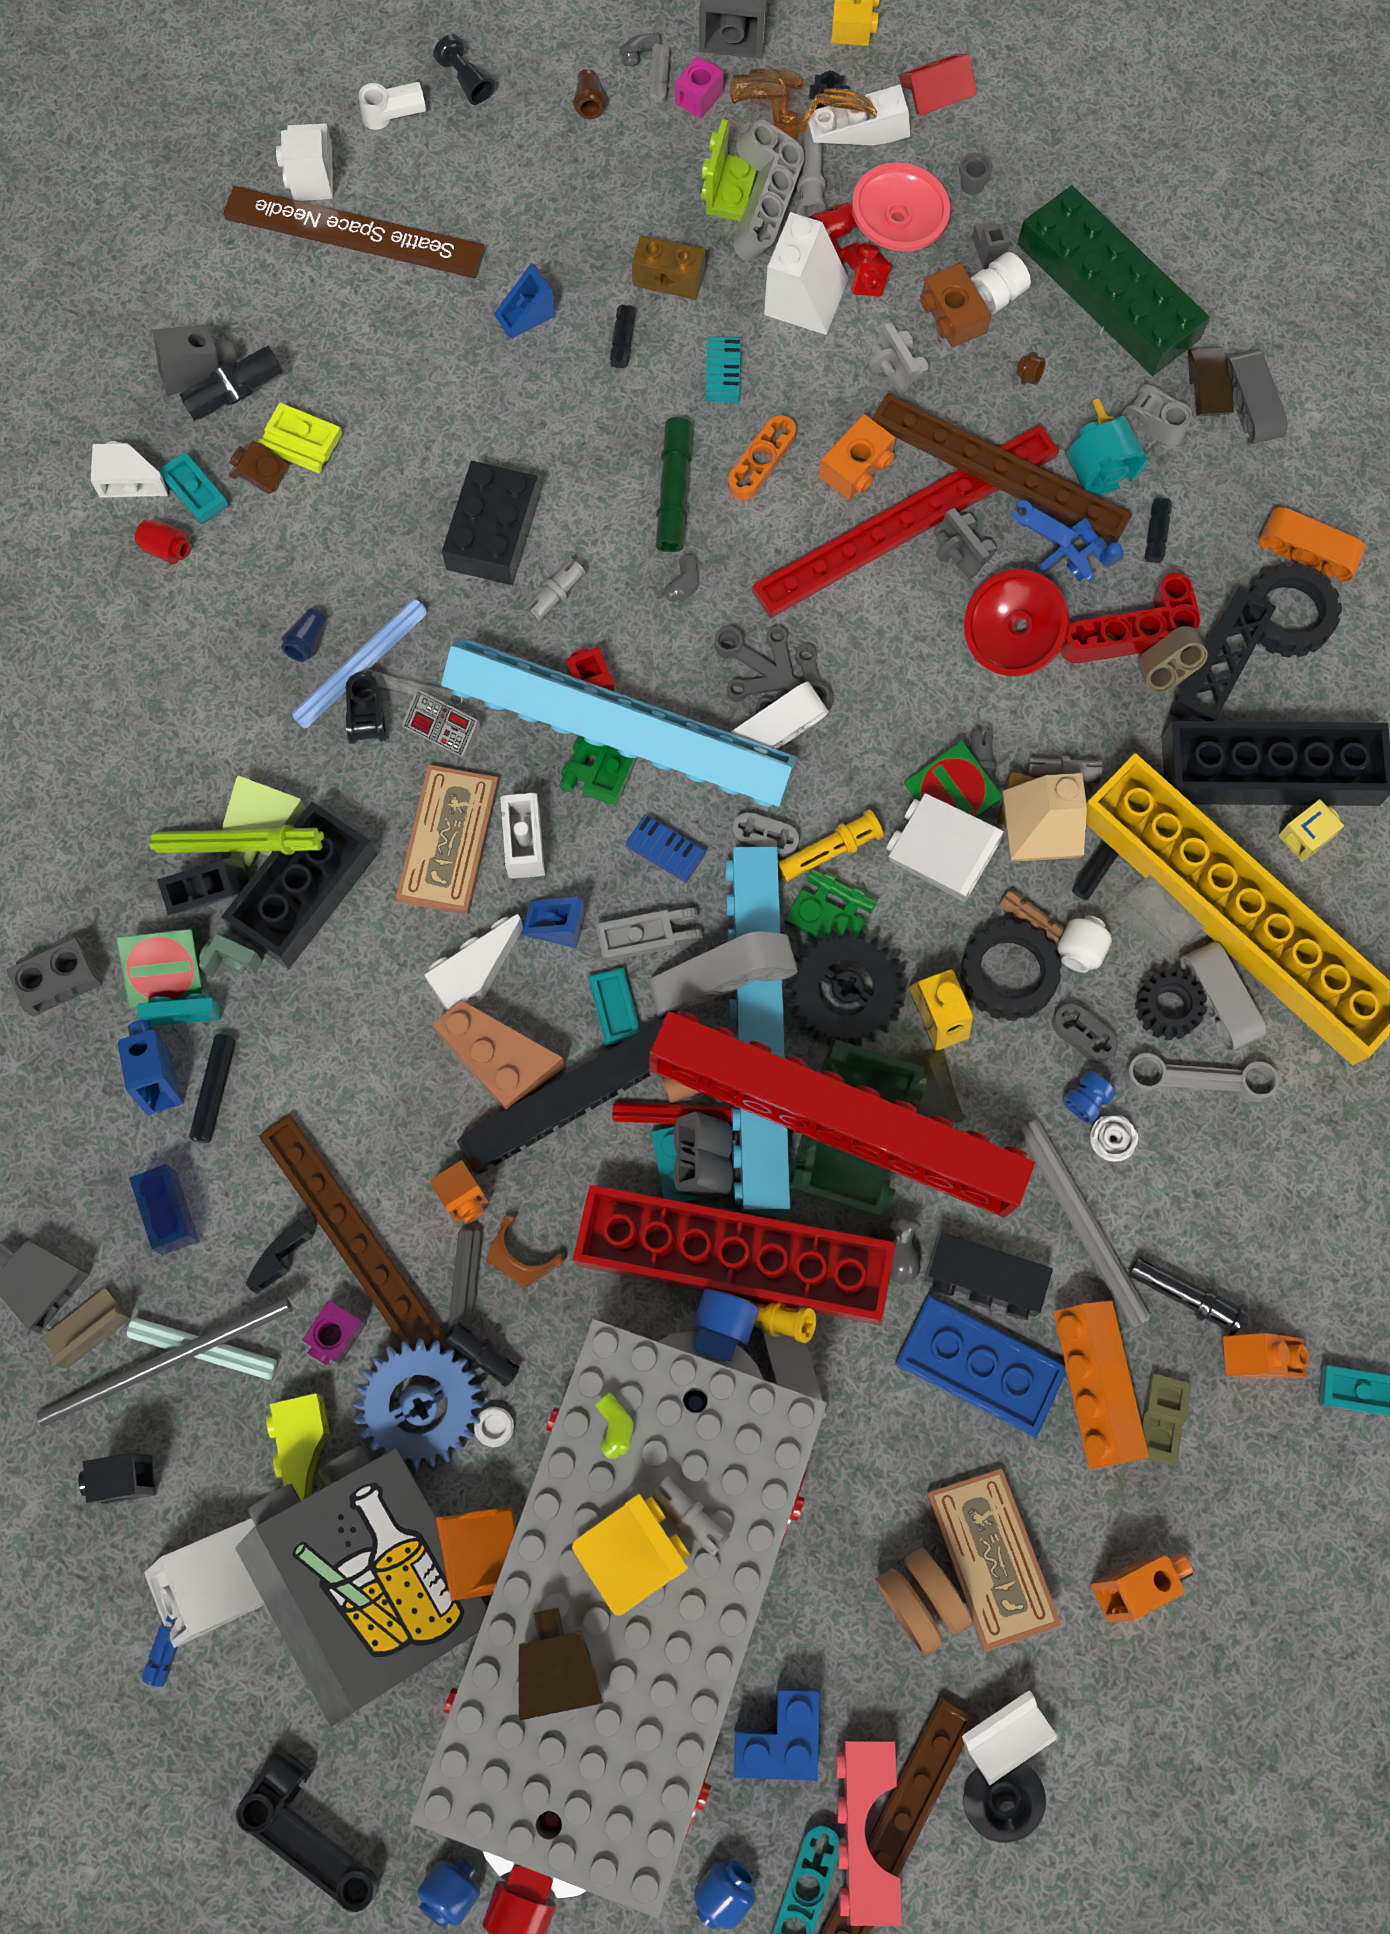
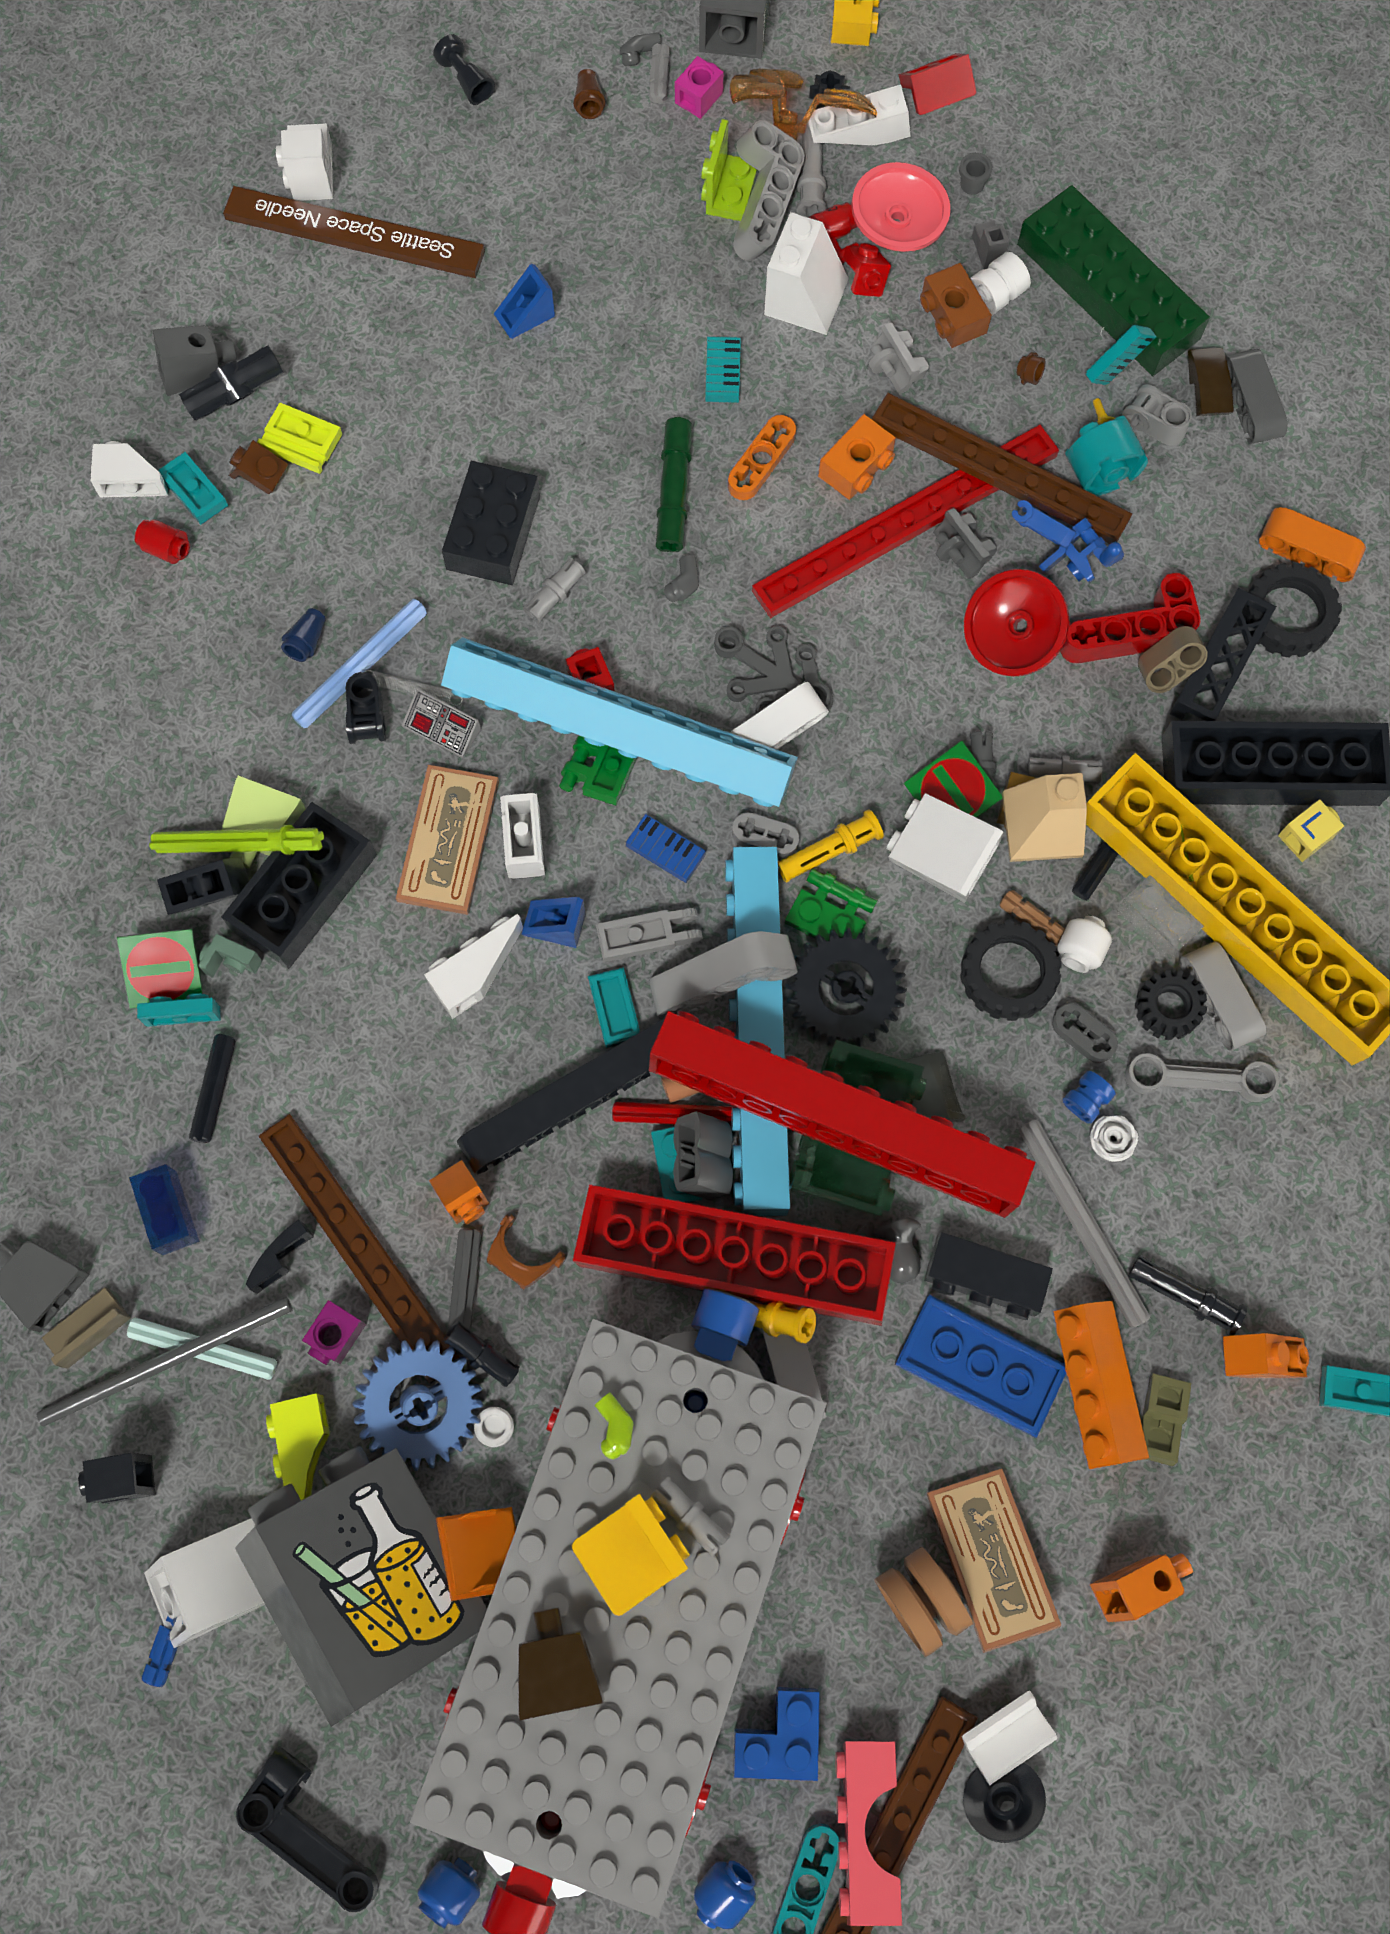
dark grey brick [6,937,102,1017] -> none
blue torso [118,1020,184,1116] -> none
white piece [359,82,426,130] -> none
nougat wedge [432,1000,565,1110] -> none
black axle [610,304,635,368] -> none
pearl gold brick [632,235,705,300] -> none
yellow torso [908,969,973,1051] -> none
black axle [1145,497,1172,563] -> none
none -> teal tile [1086,325,1156,385]

